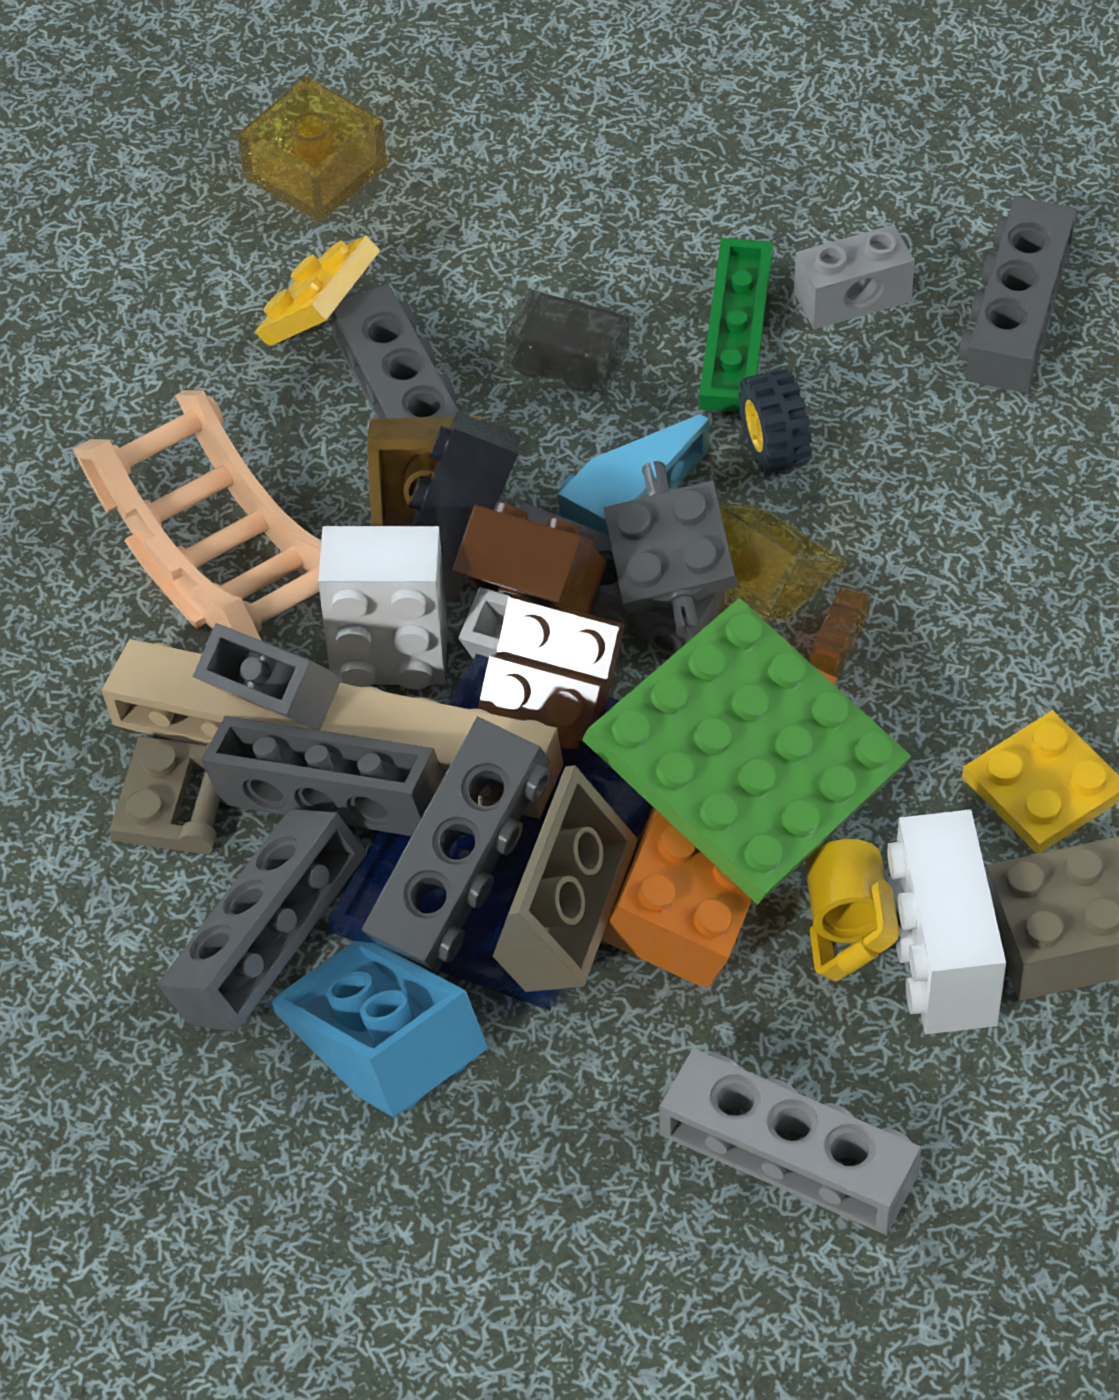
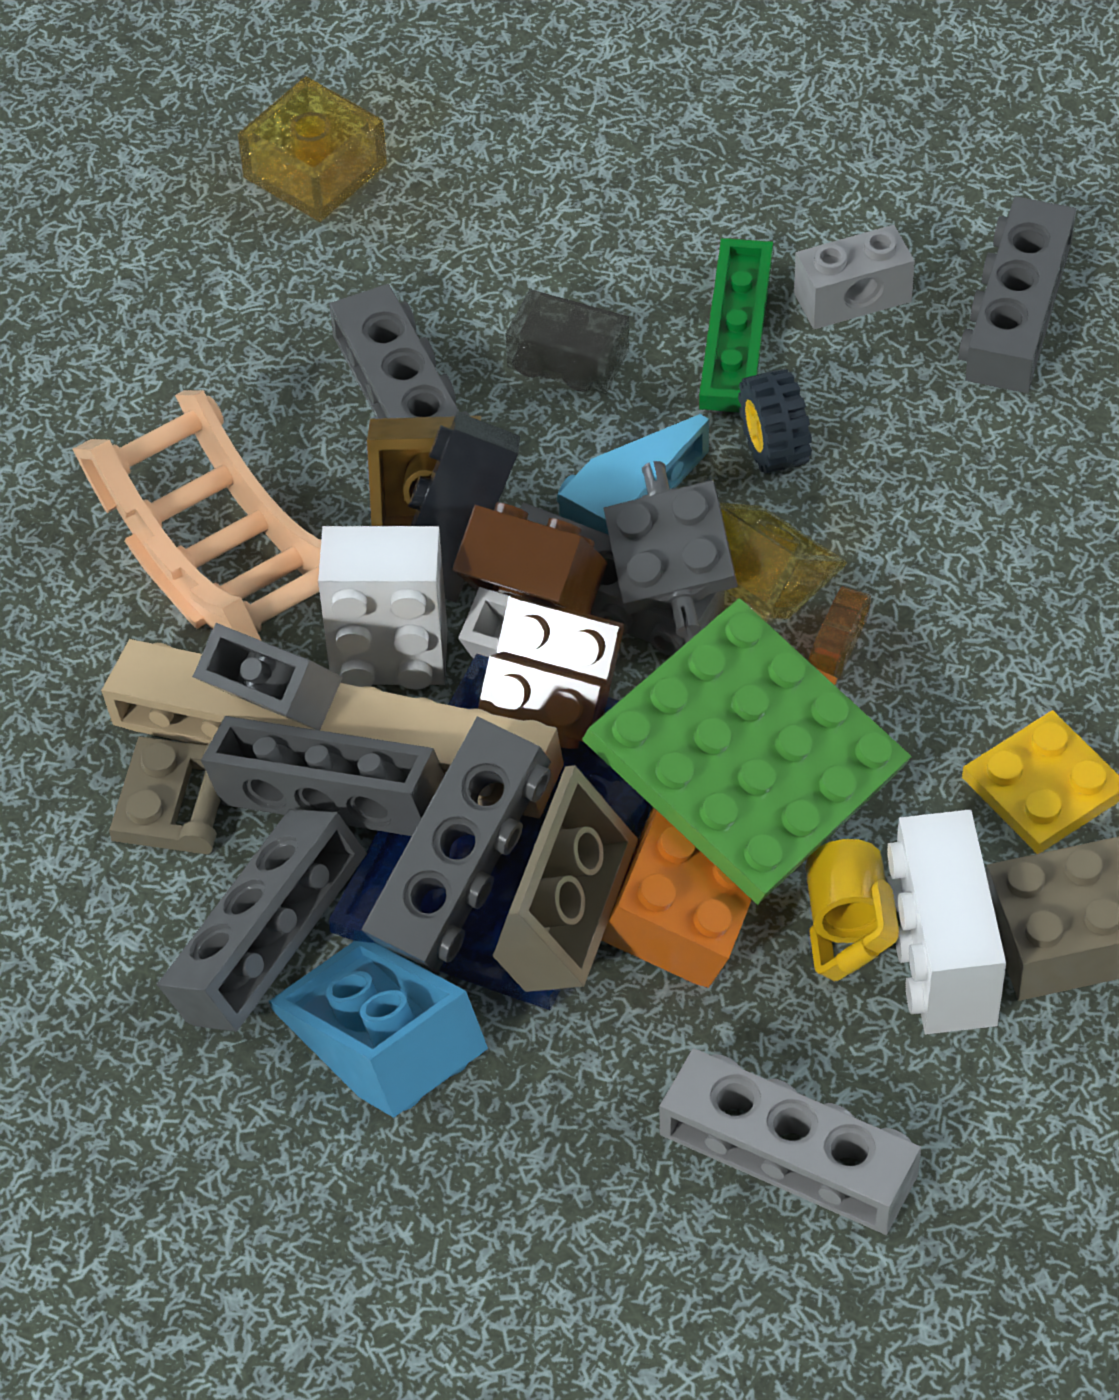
yellow plate [255,235,380,346] -> none

